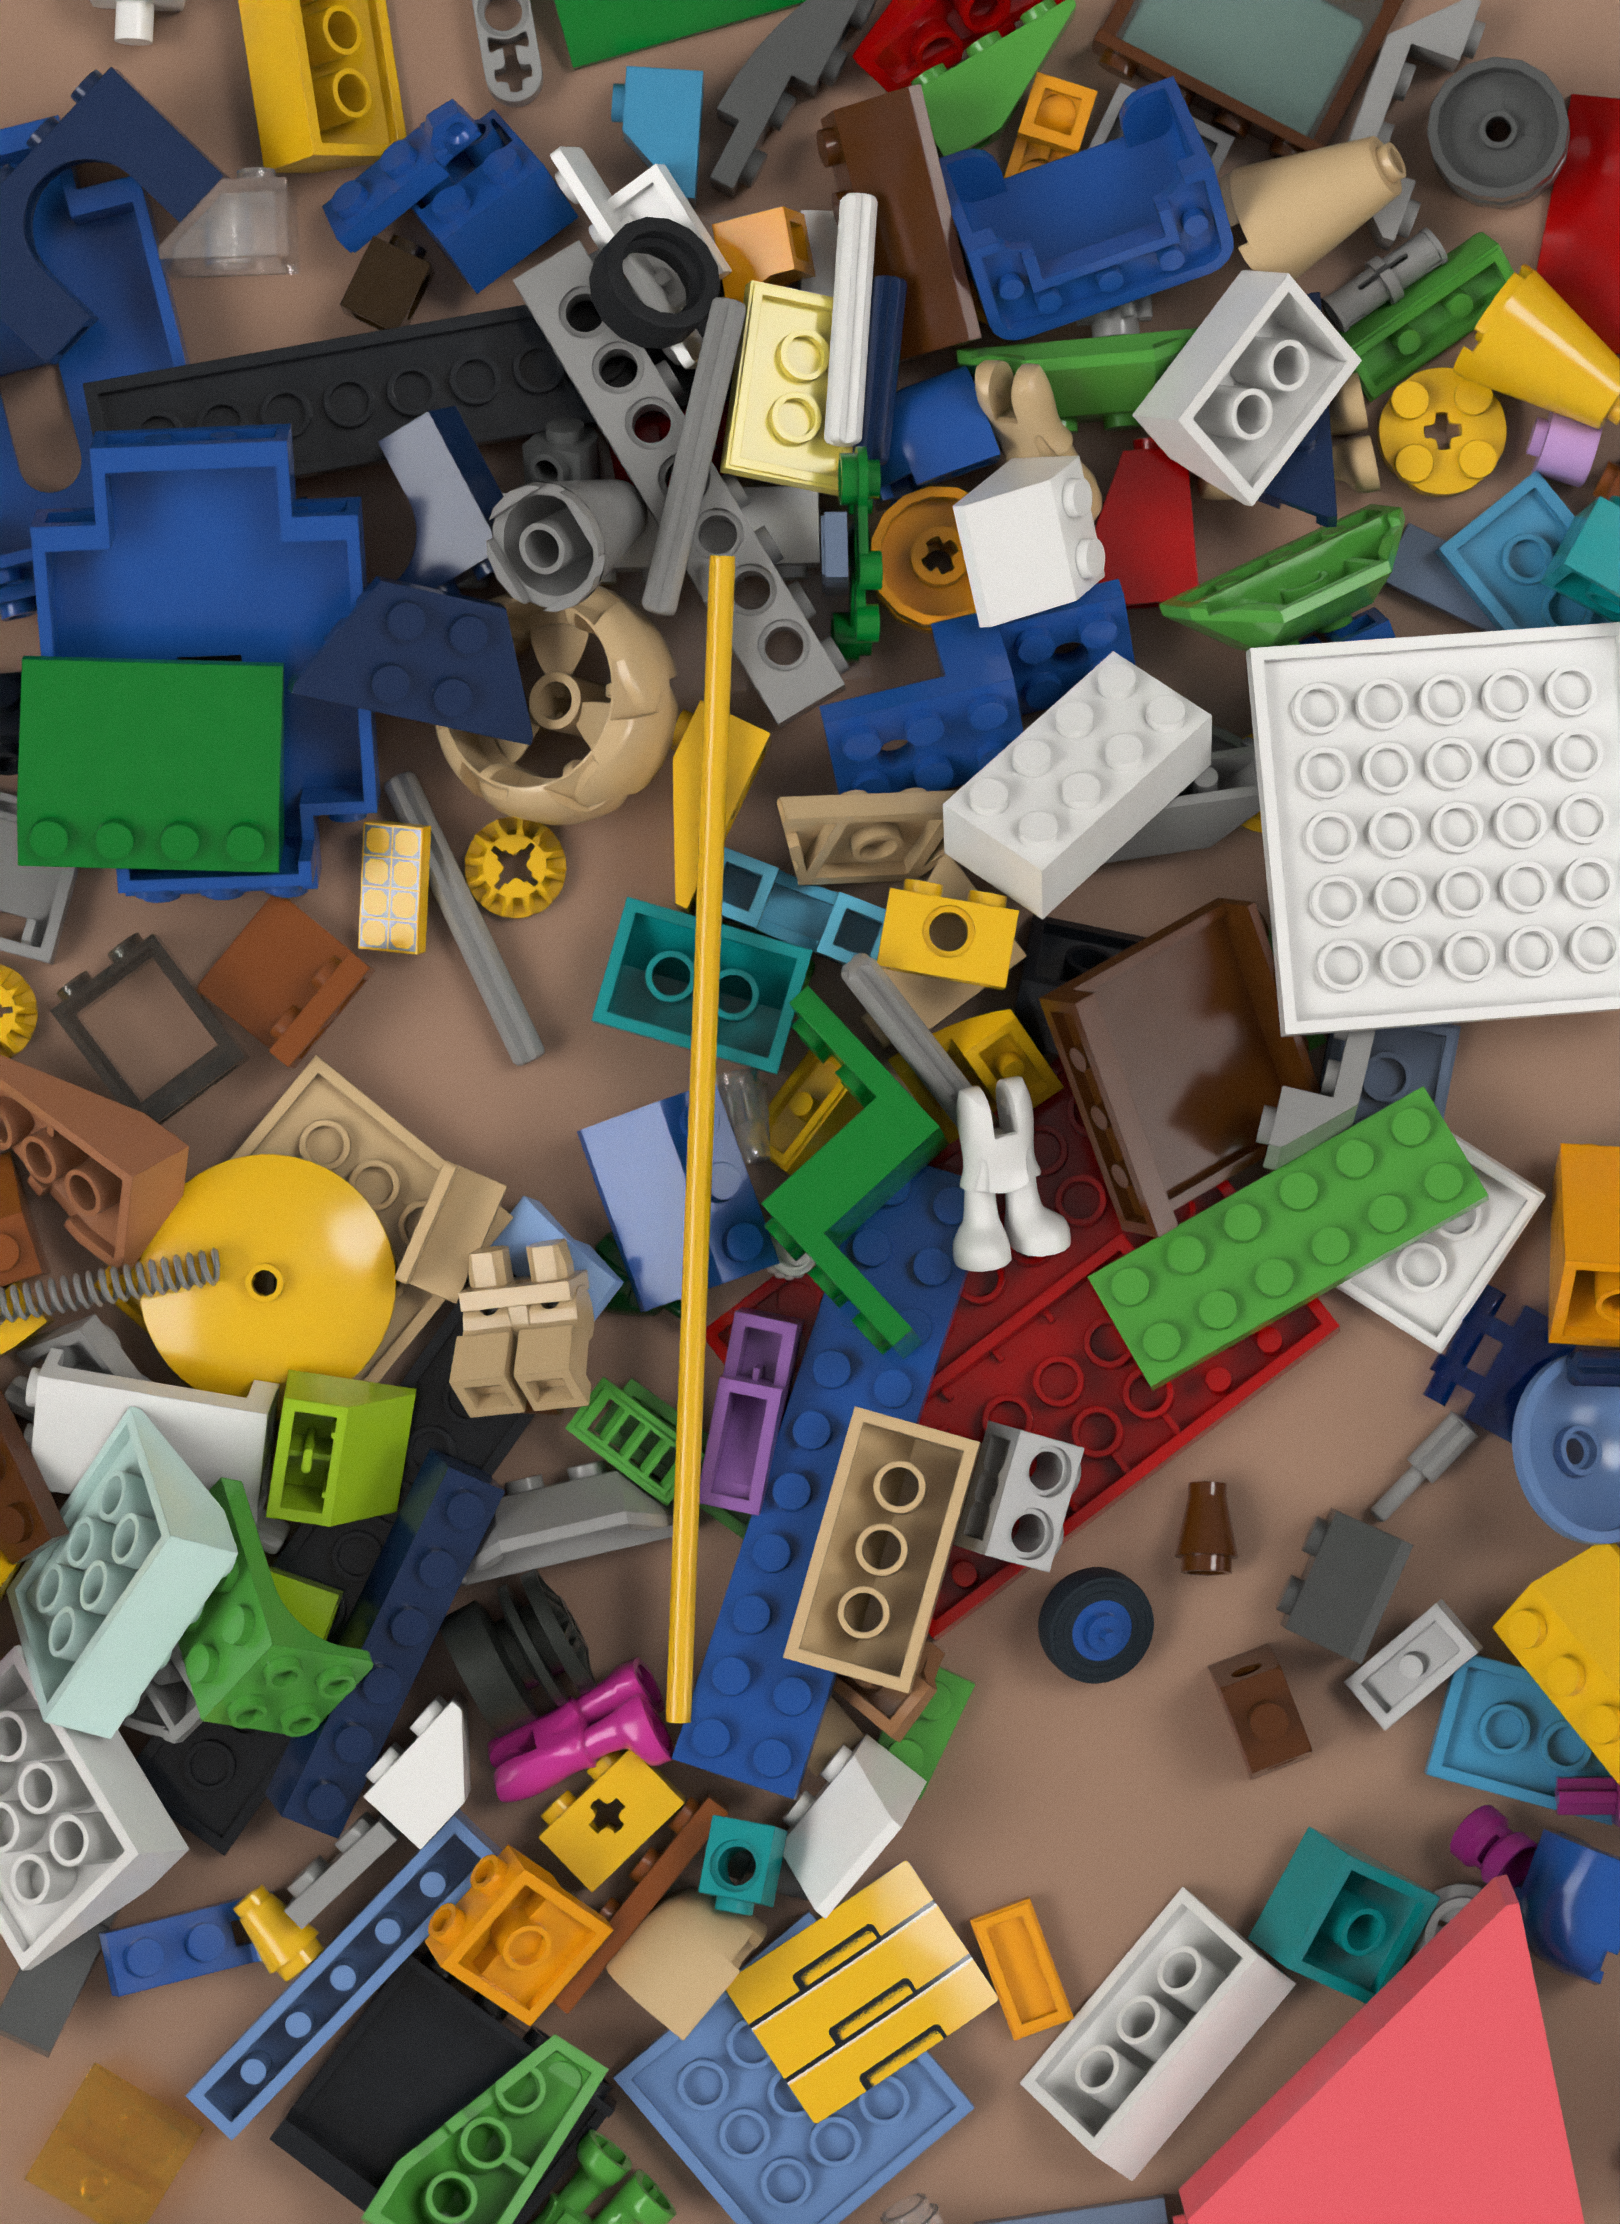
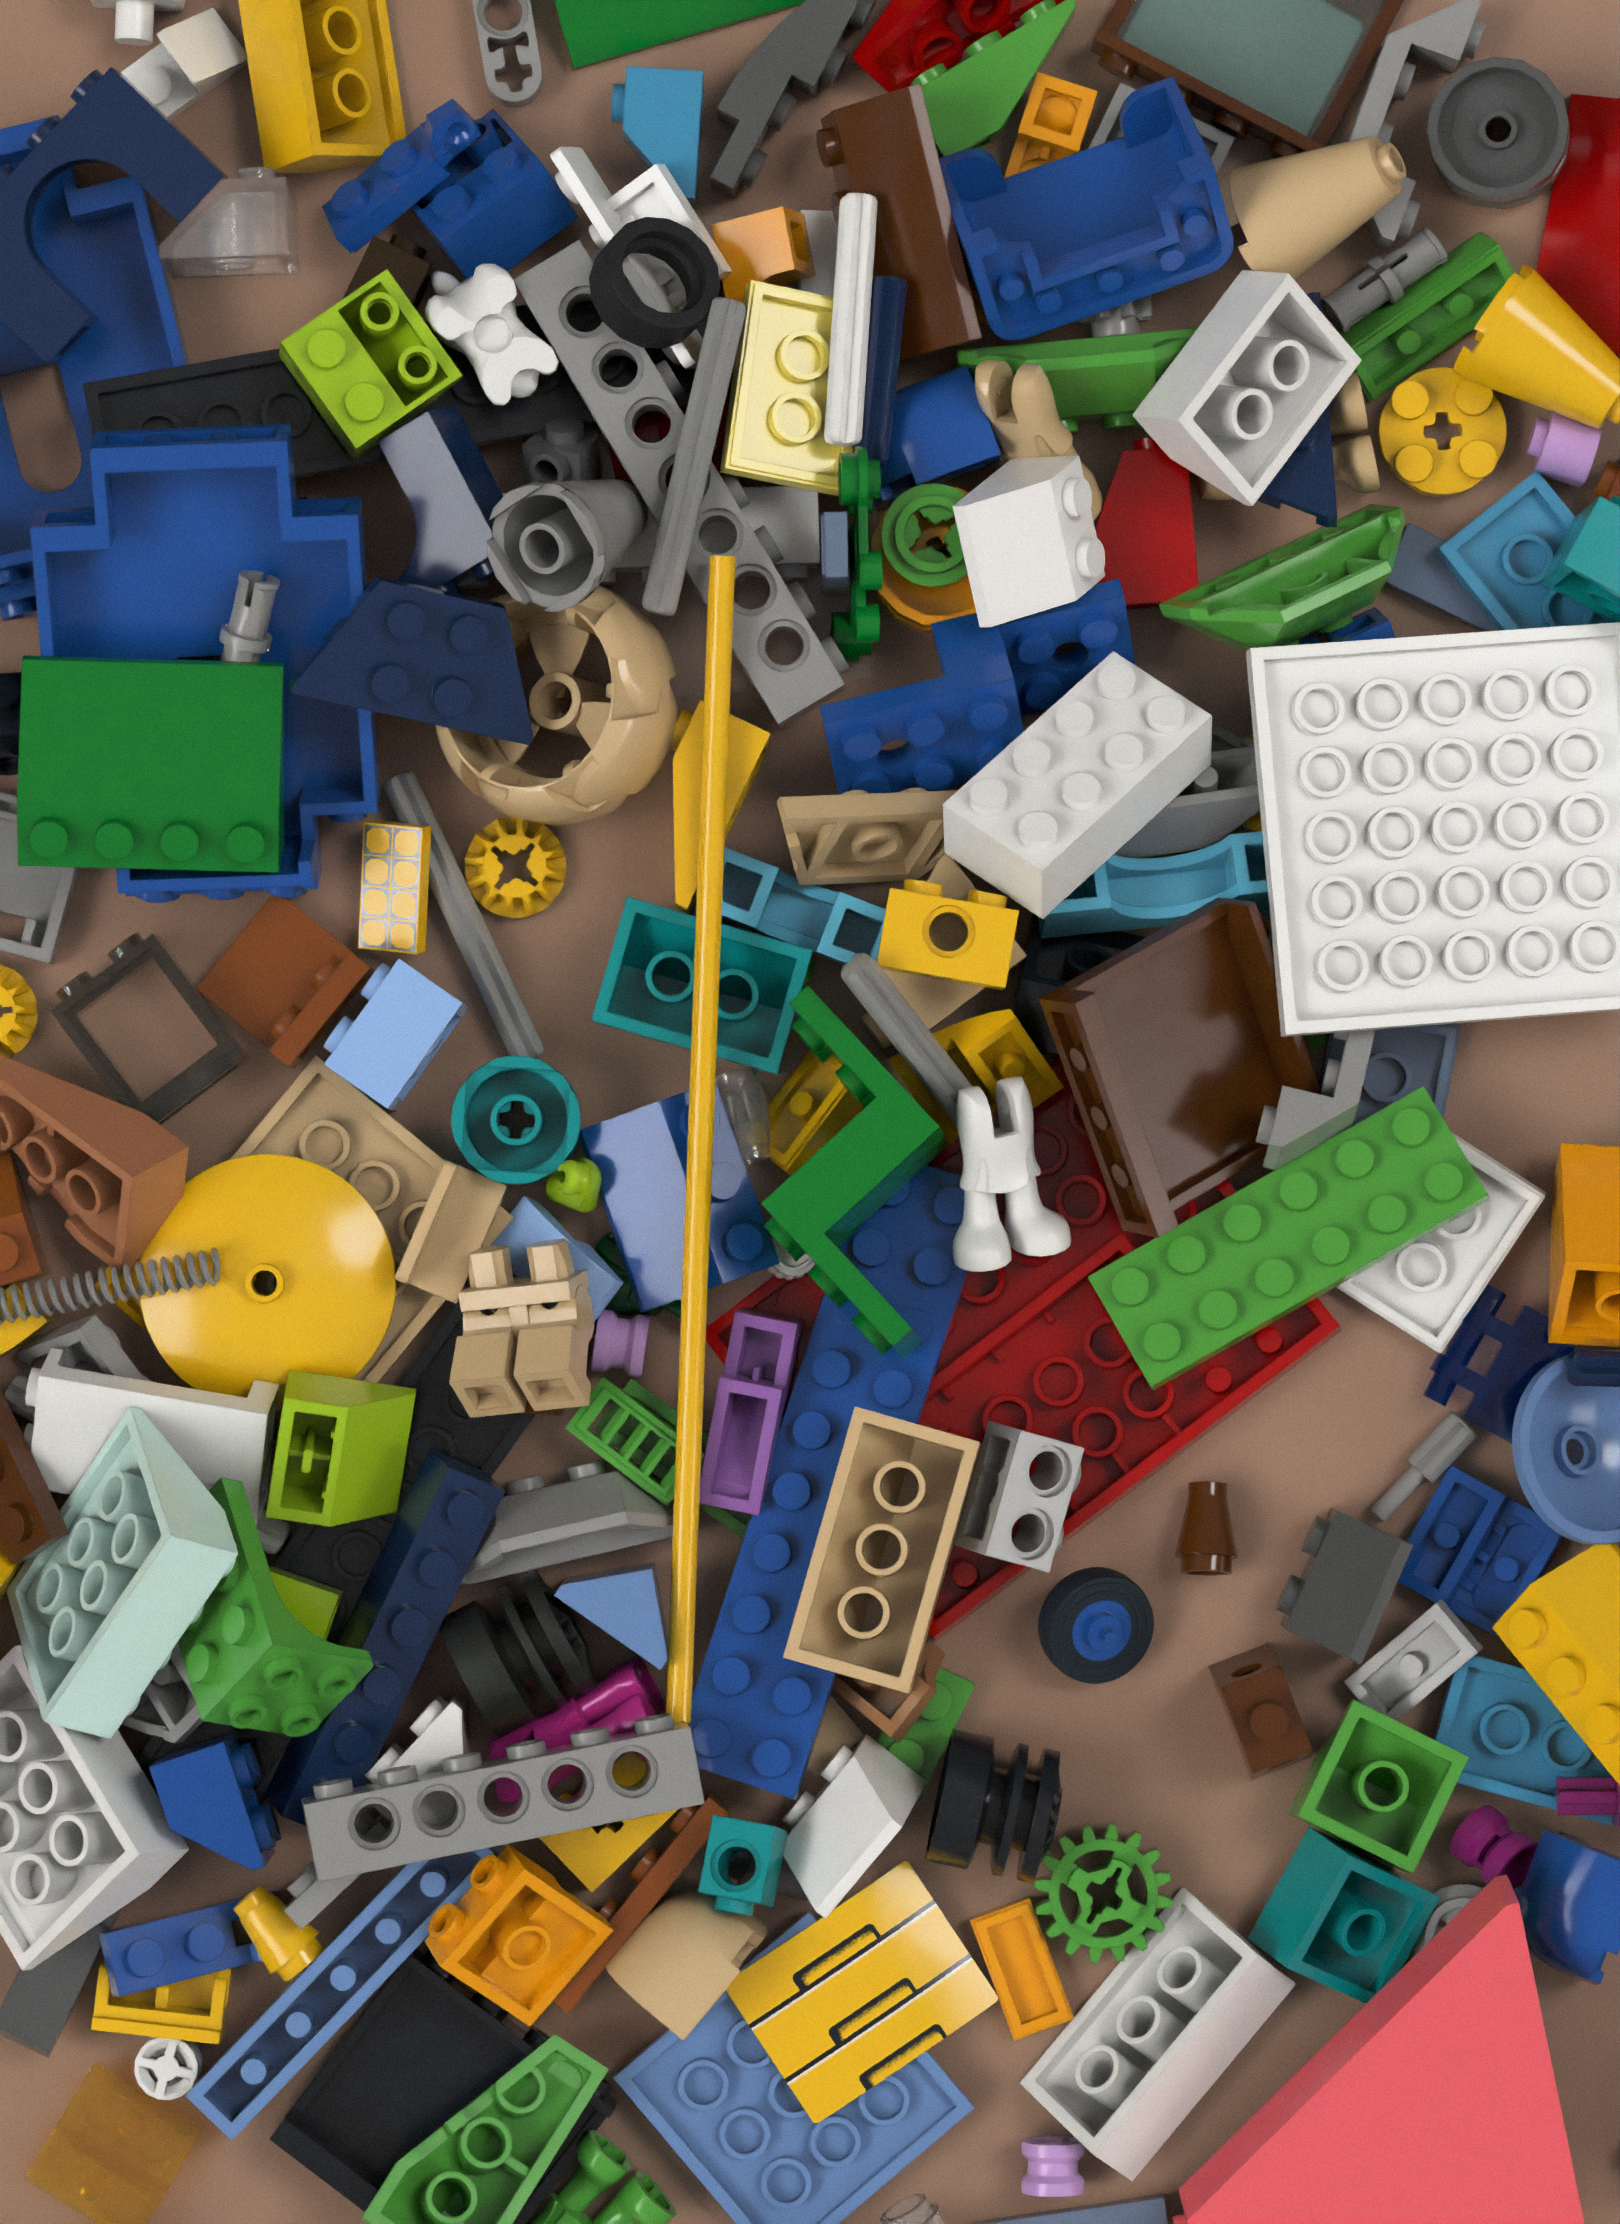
none -> yellow hinge [91,1961,233,2045]
none -> white slope [121,8,248,120]
none -> white wheel [134,2037,203,2100]
none -> blue slope [149,1731,281,1871]
none -> light grey pin [219,570,280,662]
none -> lime slope [279,269,462,461]
none -> light grey brick [301,1713,705,1882]
none -> light blue brick [323,958,469,1111]
none -> white animal [425,264,559,406]
none -> teal brick [451,1055,583,1185]
none -> lime arm [546,1158,602,1213]
none -> medium blue slope [554,1562,669,1670]
none -> lavender wheel [591,1309,651,1378]
none -> bright green gear [881,483,968,588]
none -> black wheel [925,1729,1062,1883]
none -> lavender wheel [1021,2136,1085,2197]
none -> bright green gear [1033,1822,1173,1963]
none -> medium azure arch [1038,831,1270,939]
none -> bright green slope [1287,1699,1469,1873]
none -> blue slope [1398,1465,1565,1640]

